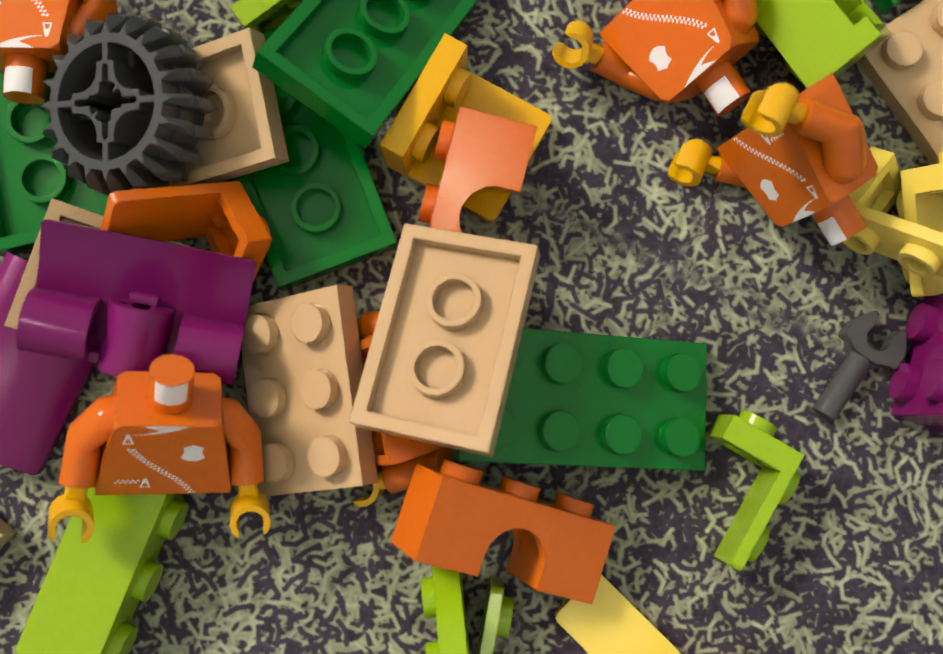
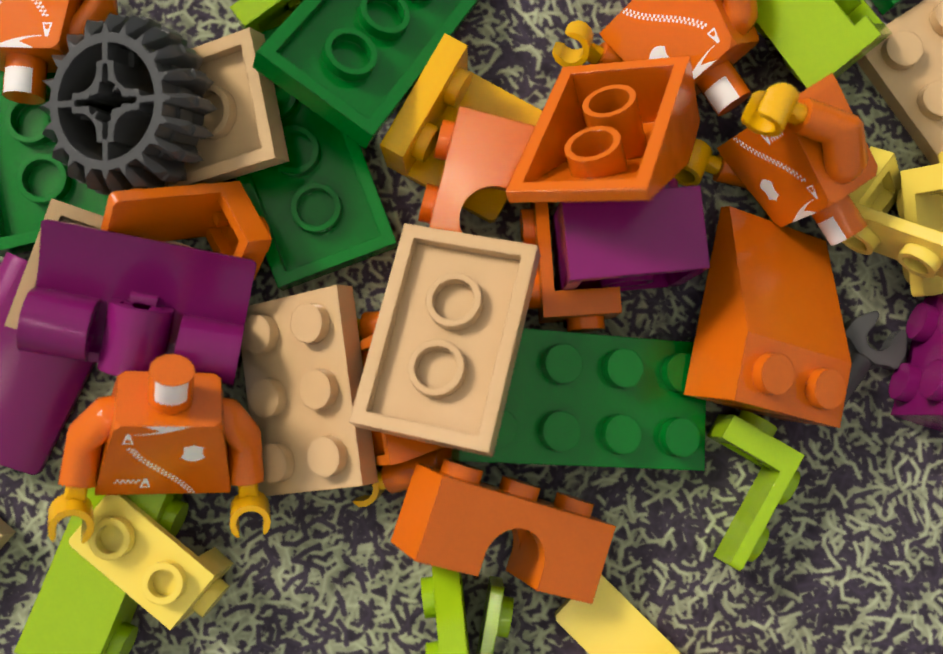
none -> light yellow bracket [69,495,234,630]
none -> orange slope [505,56,700,203]
none -> orange bracket [520,202,622,333]
none -> magenta brick [550,178,710,292]
none -> orange slope [684,206,852,428]

